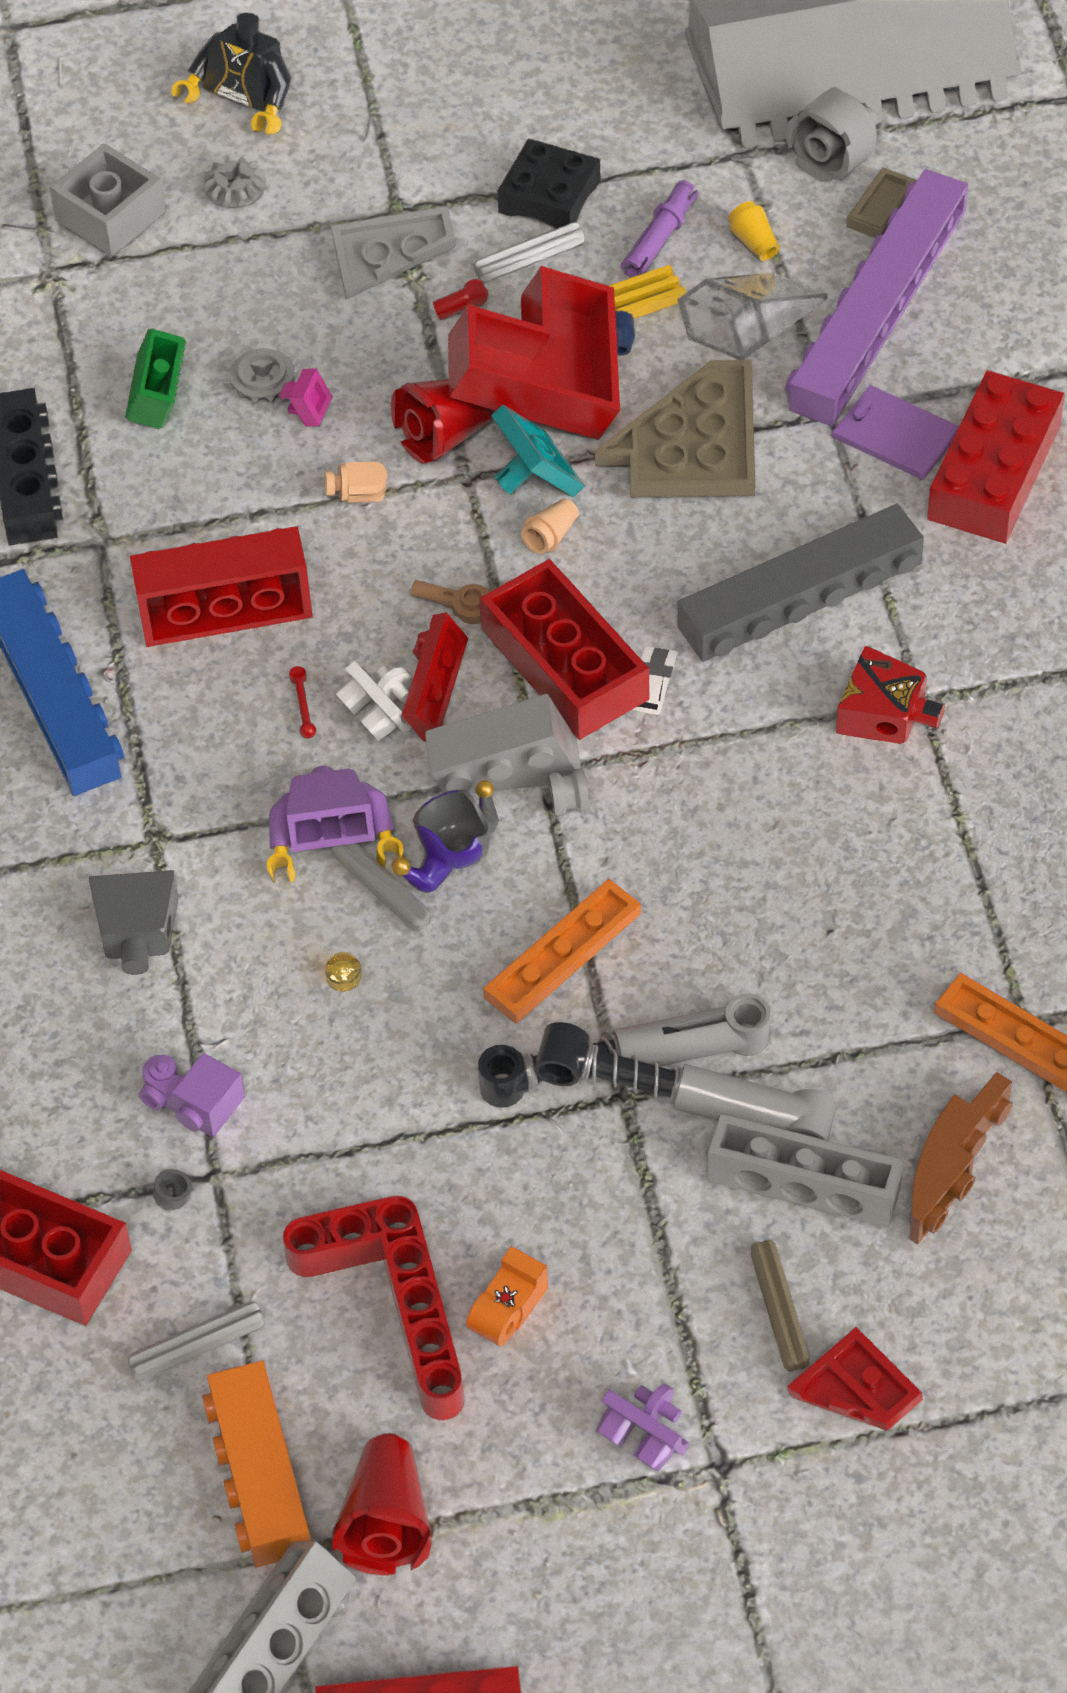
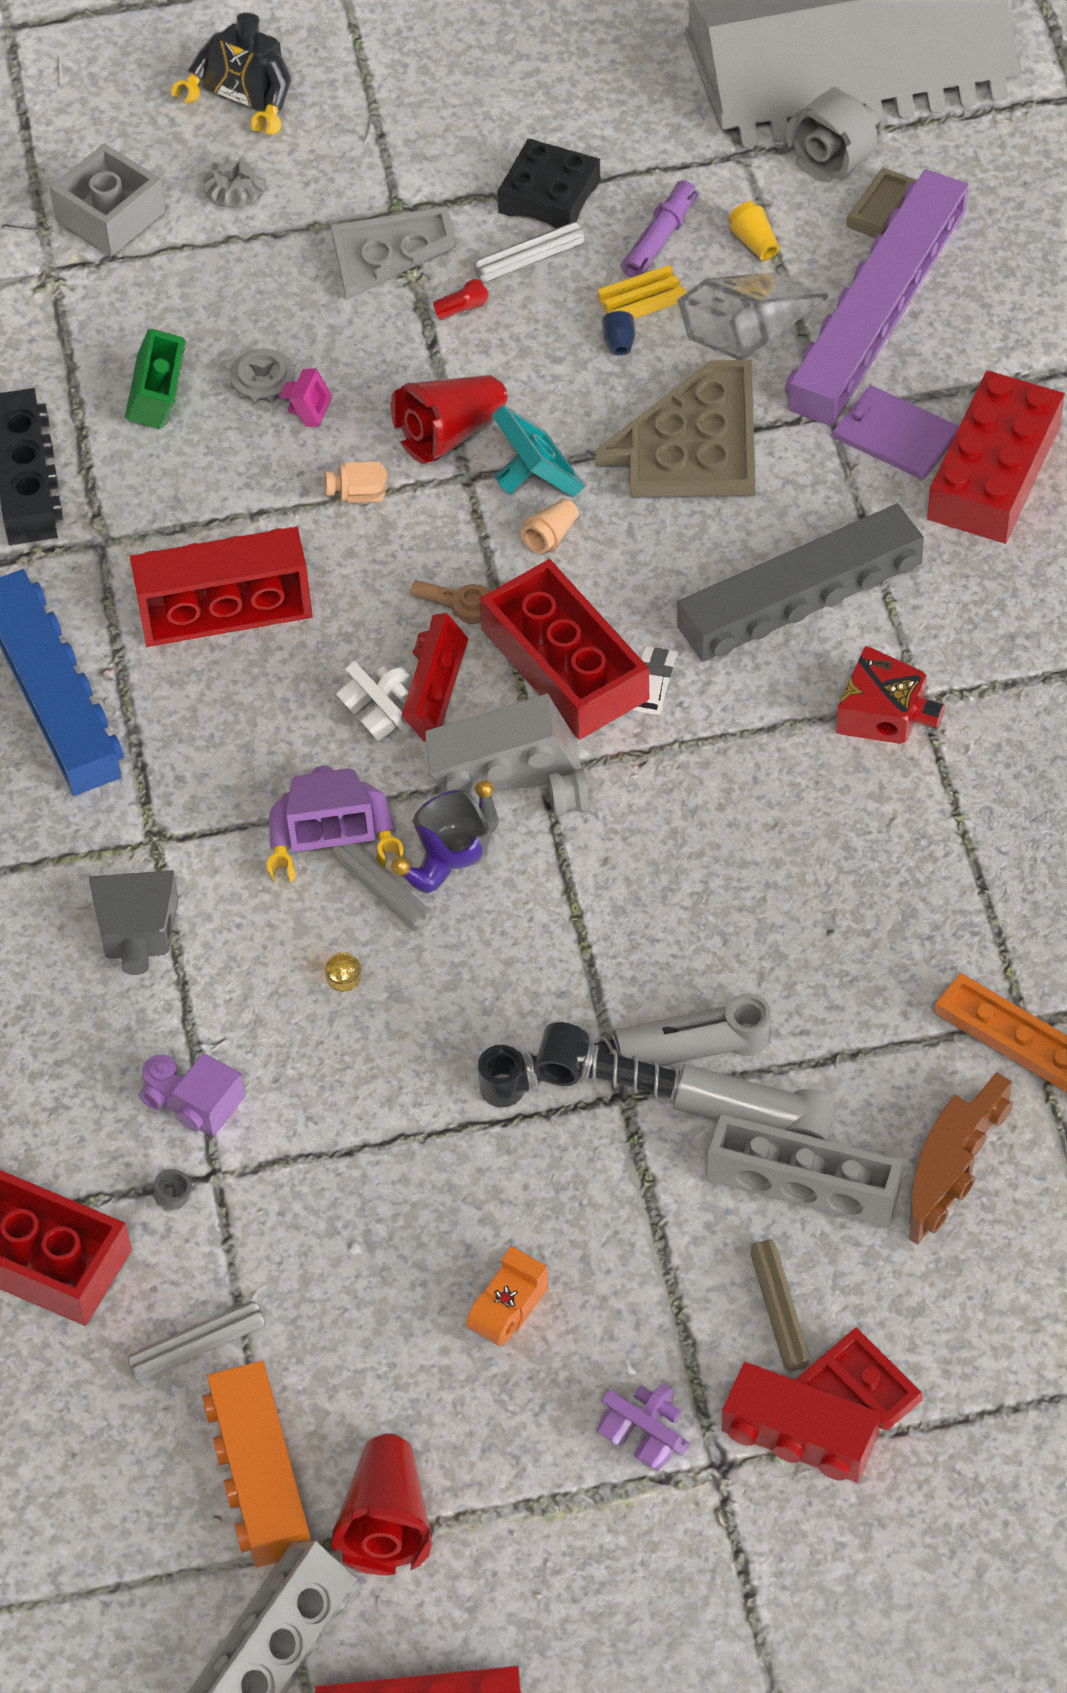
red beam [283,1196,464,1420] -> none
red hinge [289,666,316,739] -> none
red piece [448,266,620,440] -> none
orange plate [483,879,641,1024] -> none
none -> red brick [722,1361,881,1483]

